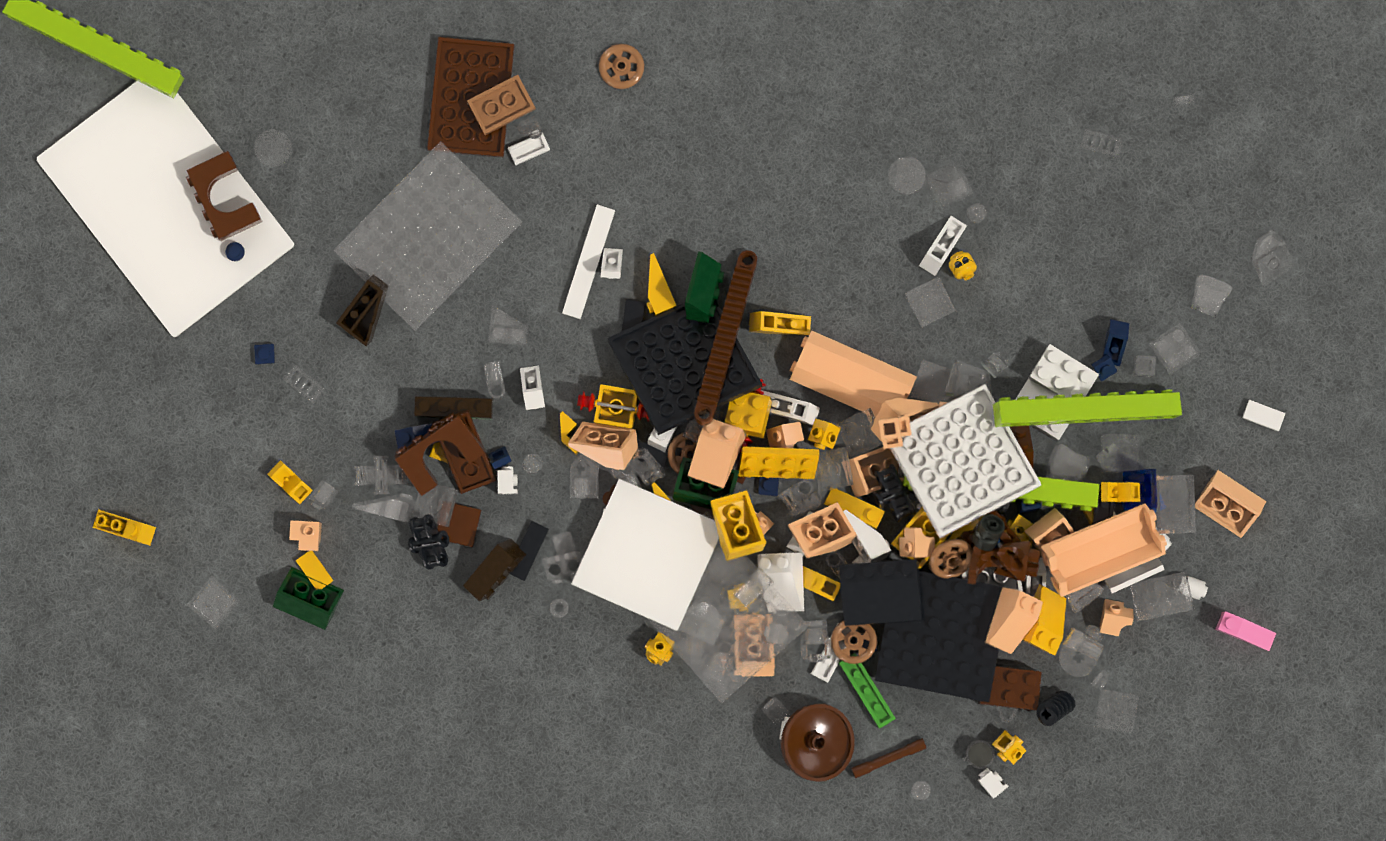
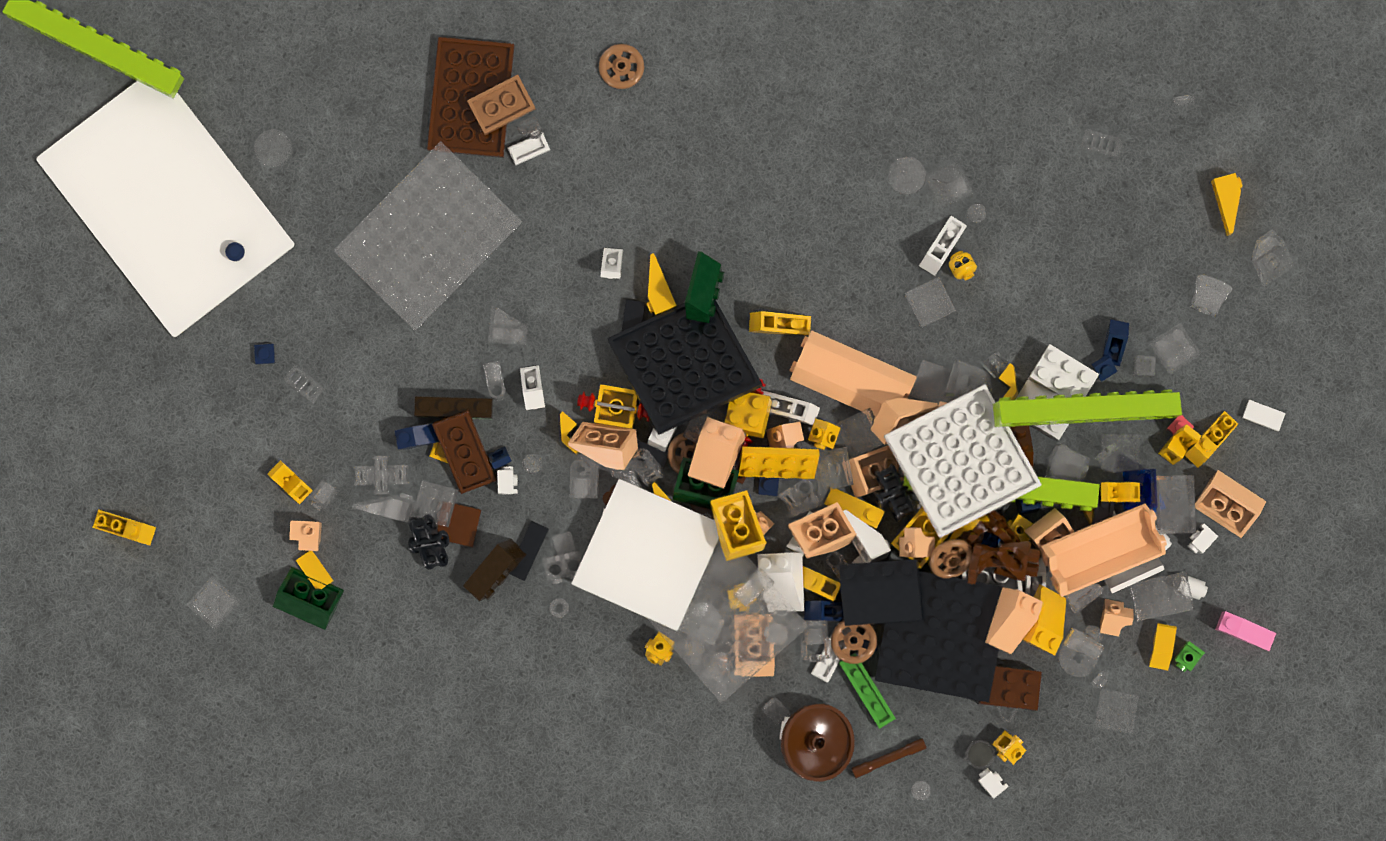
reddish brown arch [186,151,263,241] -> none
dark brown wedge [336,274,389,346] -> none
reddish brown arch [395,412,485,496] -> none
white tile [562,205,615,319] -> none
reddish brown gear [694,250,757,425] -> none
light nougat brick [879,416,912,449] -> none
pearl dark grey wheel [972,514,1005,551] -> none
black piece [1036,691,1075,726] -> none
none -> dark blue slope [804,601,844,621]
none -> yellow slope [999,363,1018,400]
none -> yellow slope [1149,623,1177,670]
none -> yellow slope [1158,424,1201,465]
none -> coral plate [1167,415,1194,435]
none -> bright green brick [1174,641,1205,672]
none -> yellow slope [1184,411,1238,468]
none -> white brick [1188,524,1218,554]
none -> yellow slope [1211,173,1242,236]

